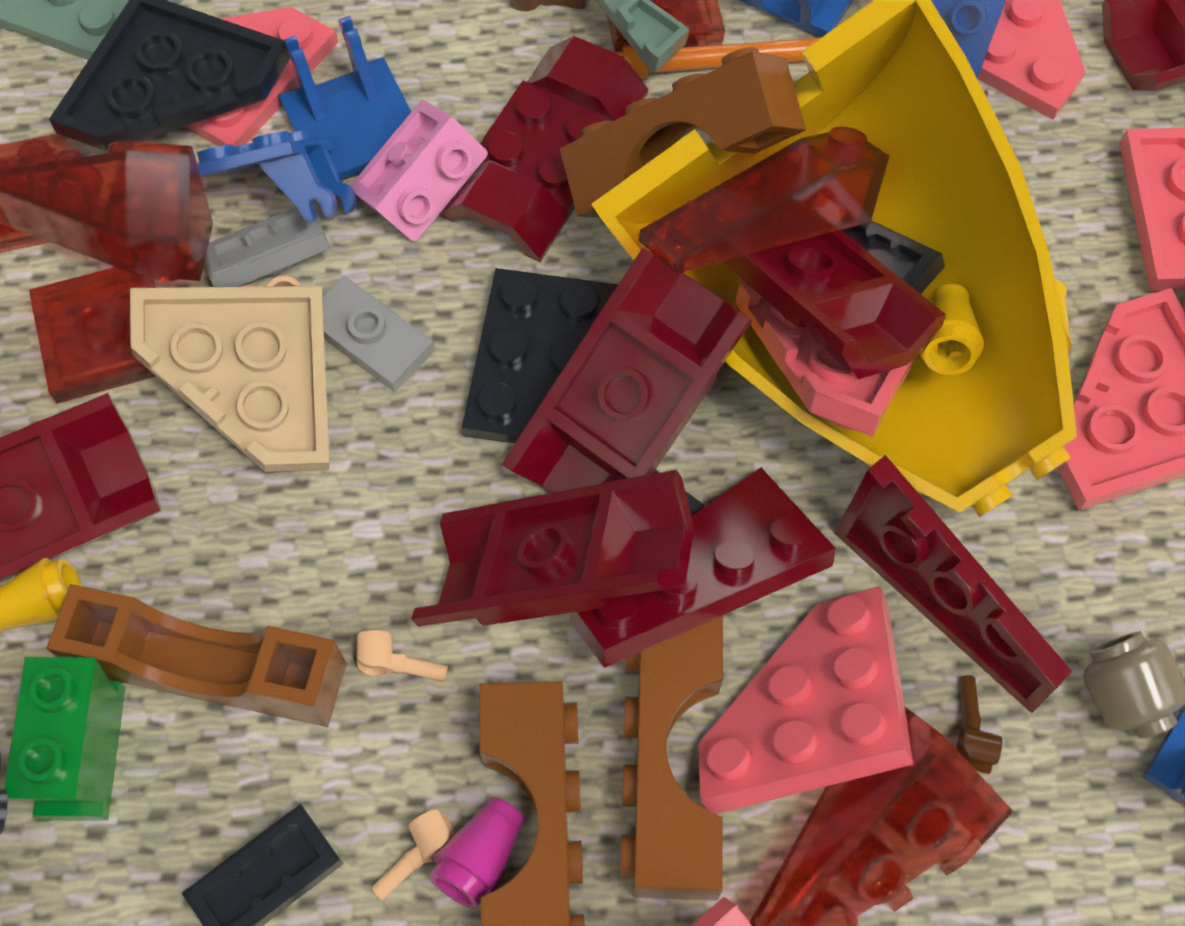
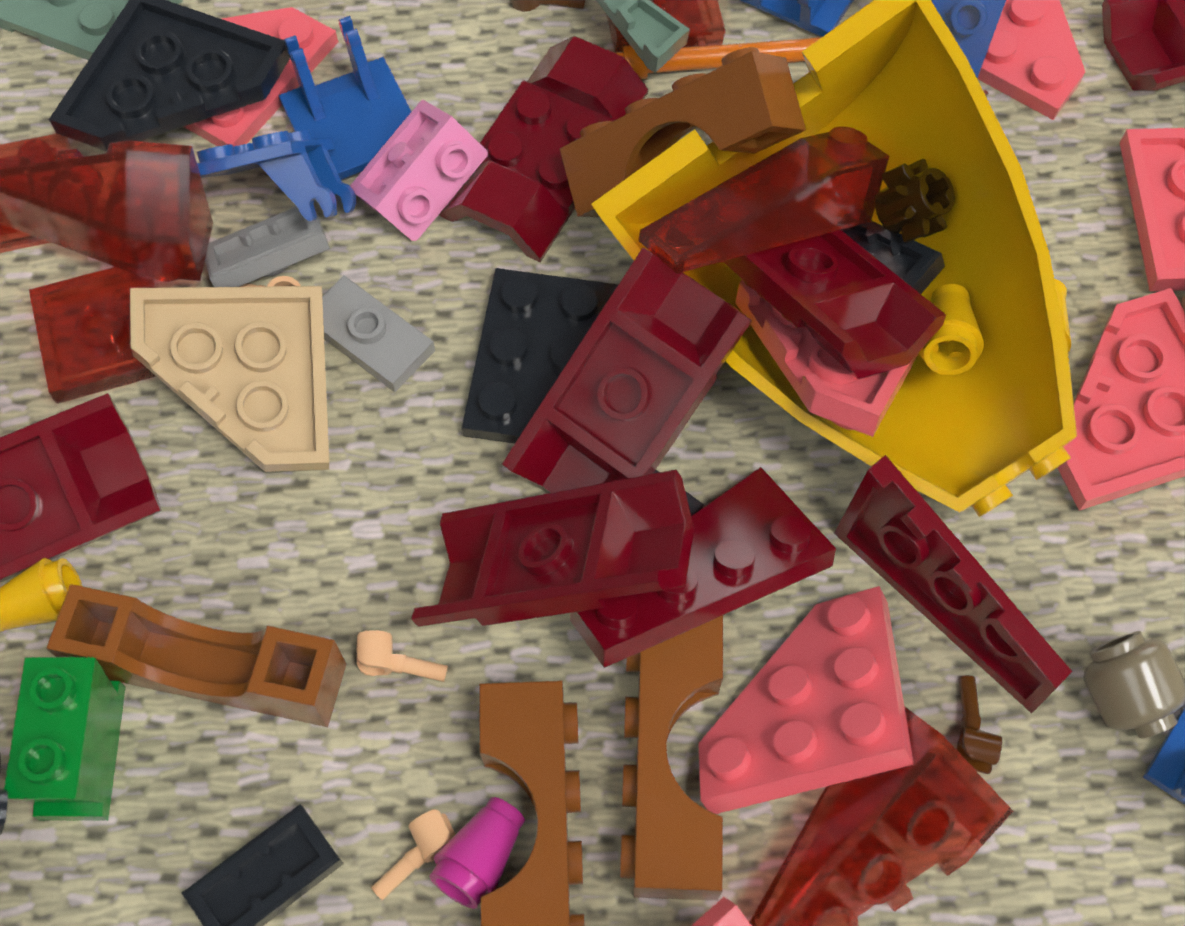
none -> dark brown gear [875,159,955,243]

